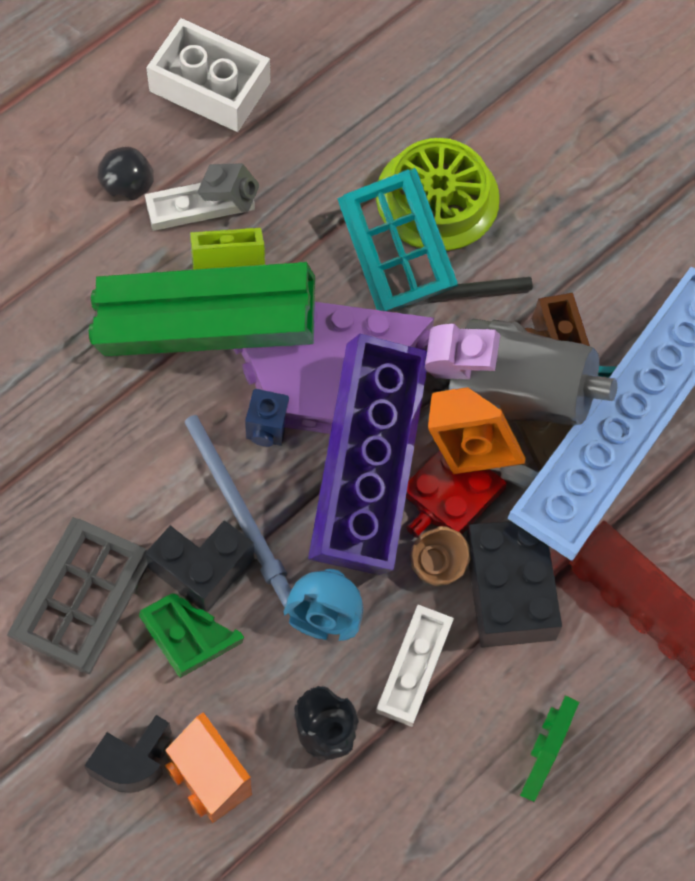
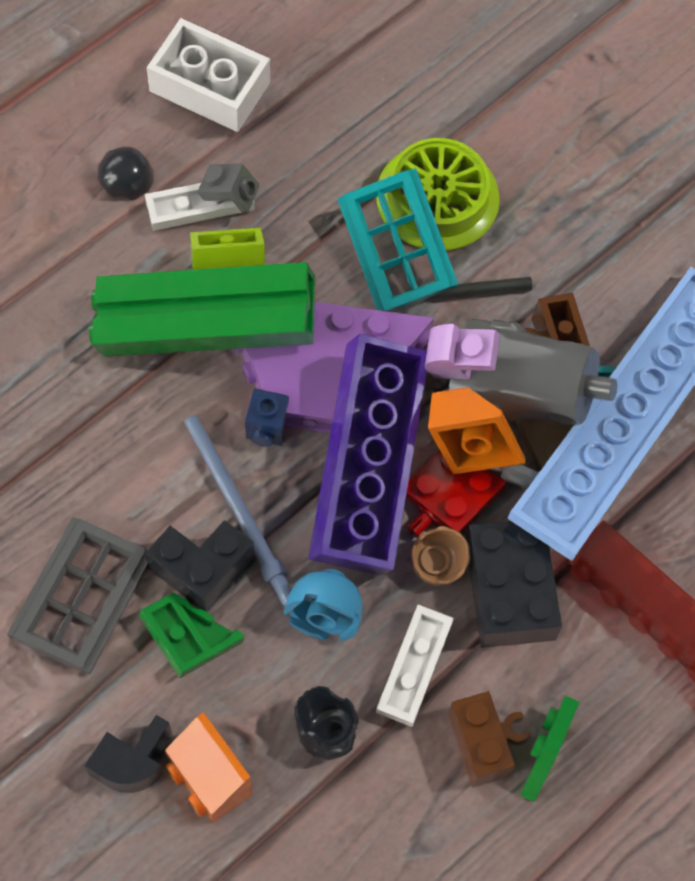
none -> reddish brown brick [448,691,530,788]

